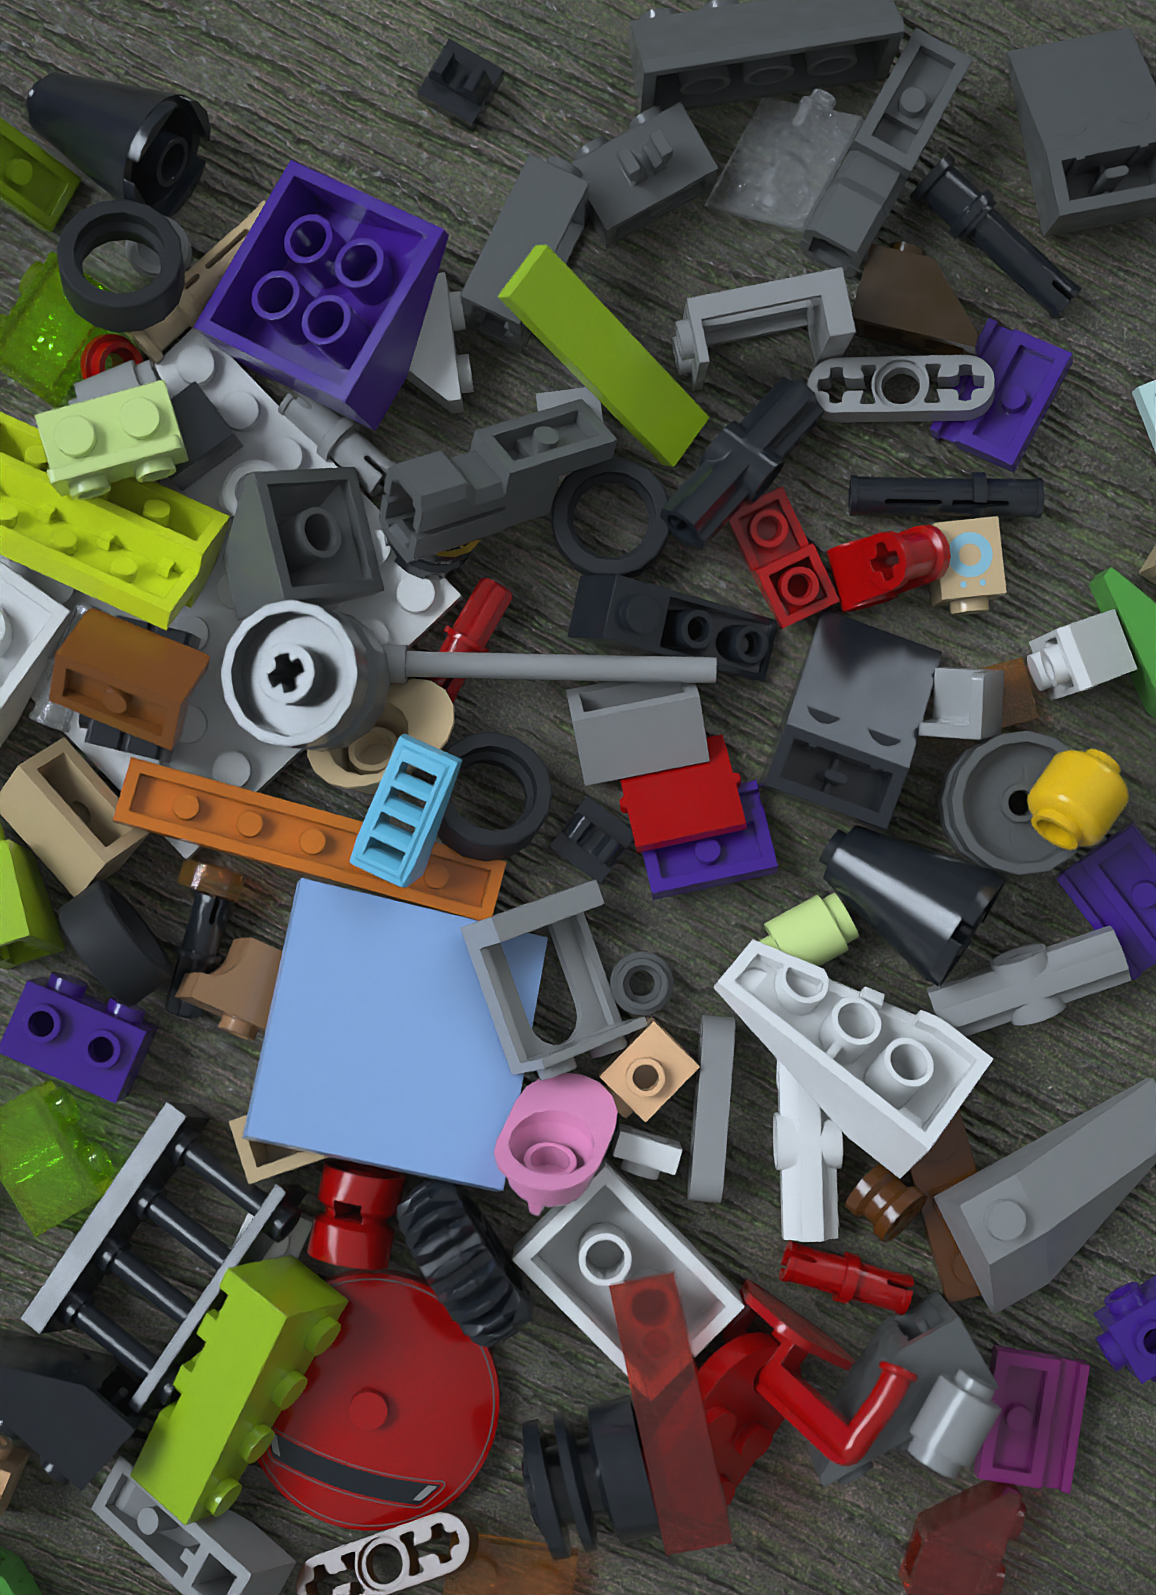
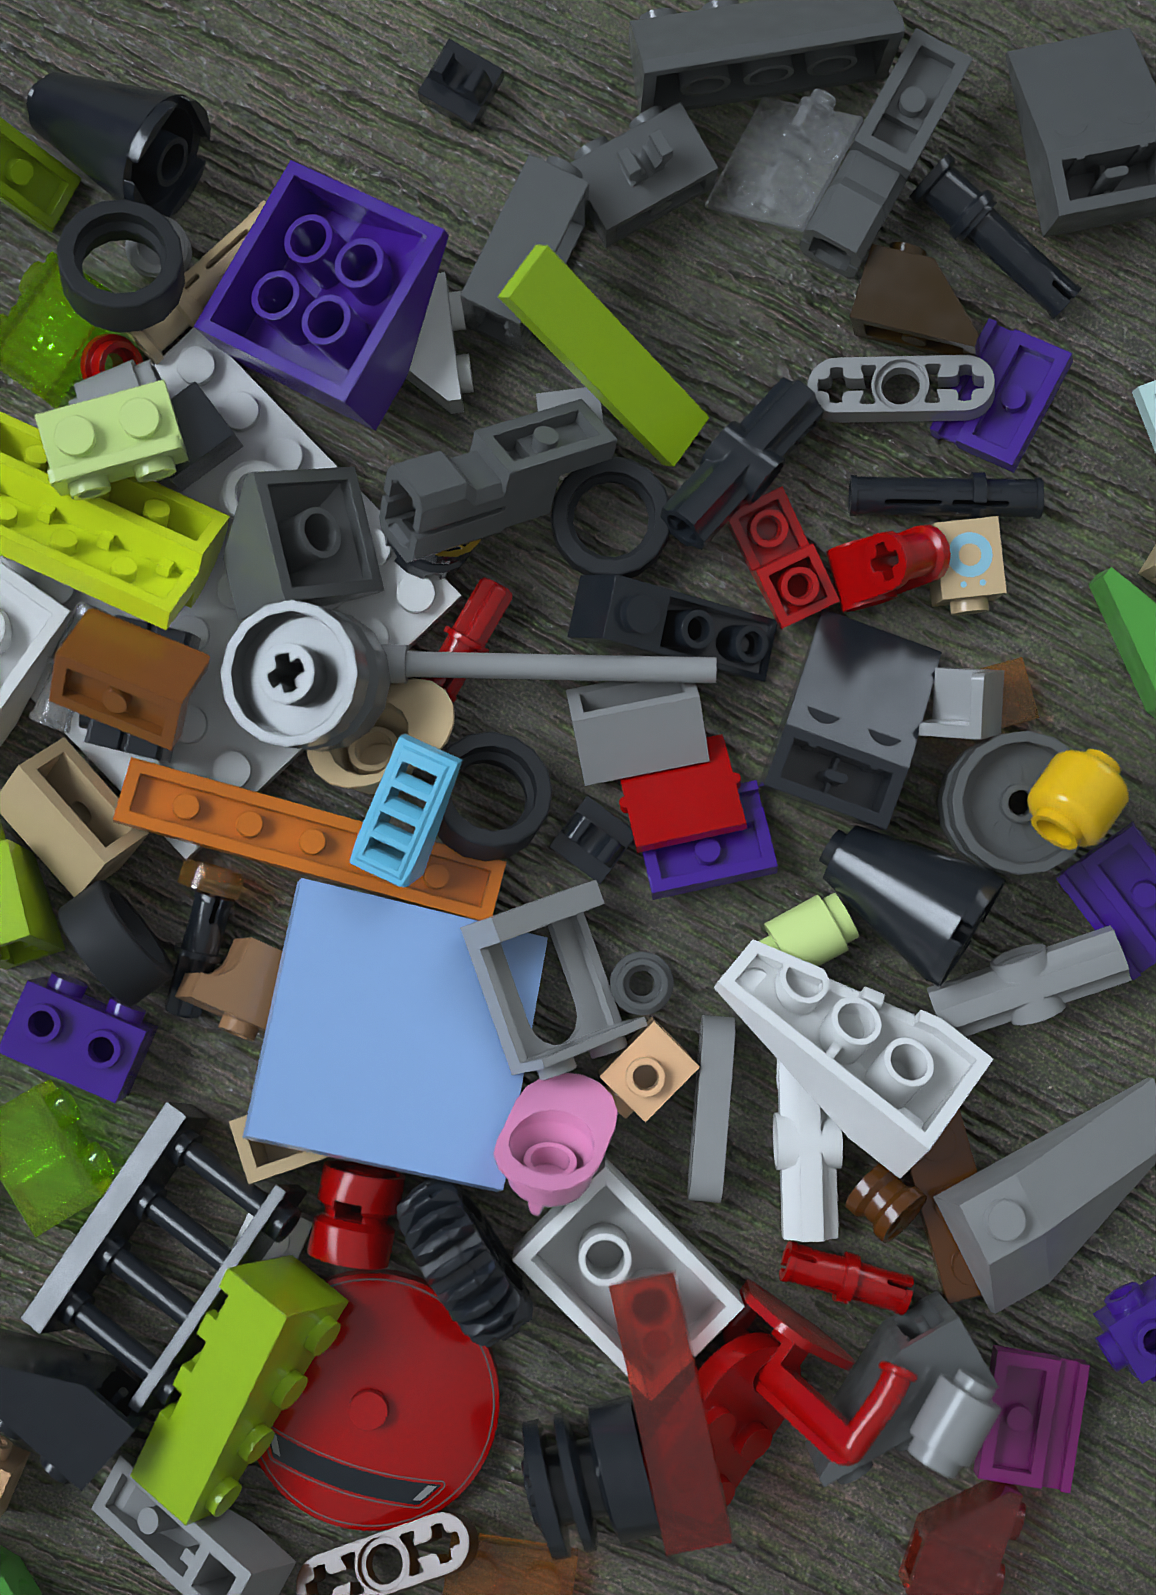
light grey pin [278,390,397,496] -> none
white plate [612,1123,683,1180] -> none
light grey panel [672,267,856,391] -> none
white slope [1027,609,1137,701] -> none

